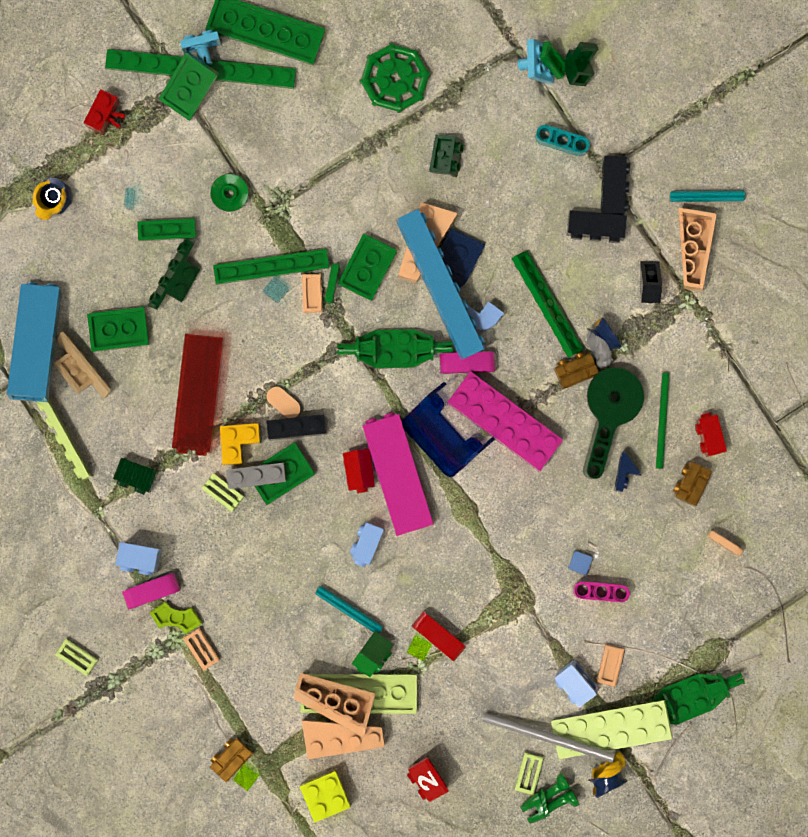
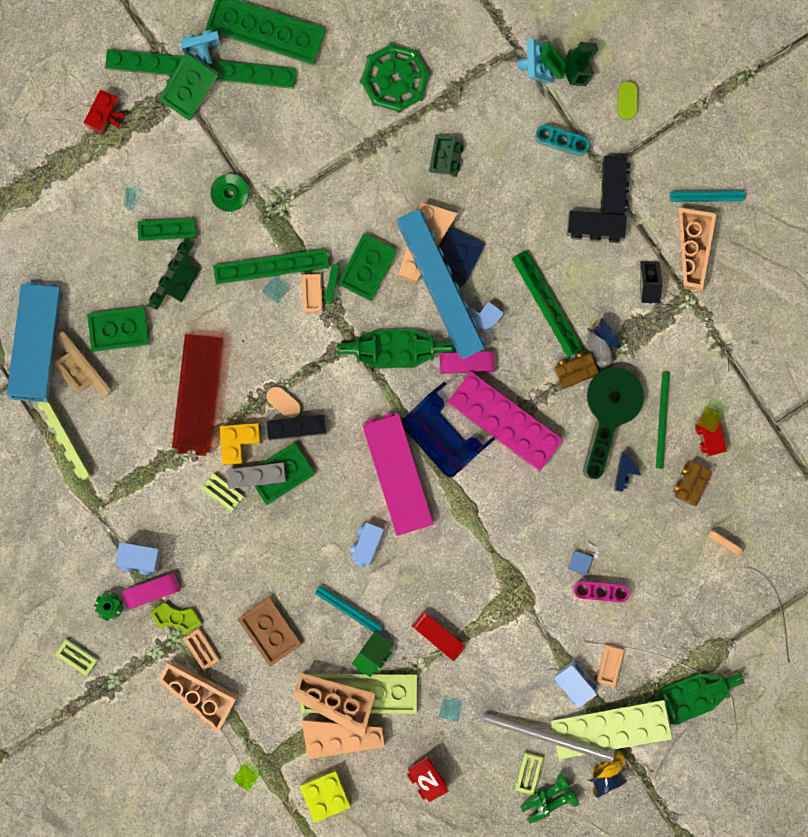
piece [33,177,72,220] -> none
dark green brick [113,457,158,495] -> none
pearl gold brick [210,737,254,783] -> none
red brick [343,449,375,494] -> none
clear neon green tile [406,636,432,661] -> none
none -> green brick [94,592,124,621]
none -> light nougat wedge [158,659,238,733]
none -> medium nougat plate [237,597,302,667]
none -> clear light blue tile [439,698,462,721]
none -> lime tile [617,81,637,120]
none -> clear neon green plate [696,406,723,433]

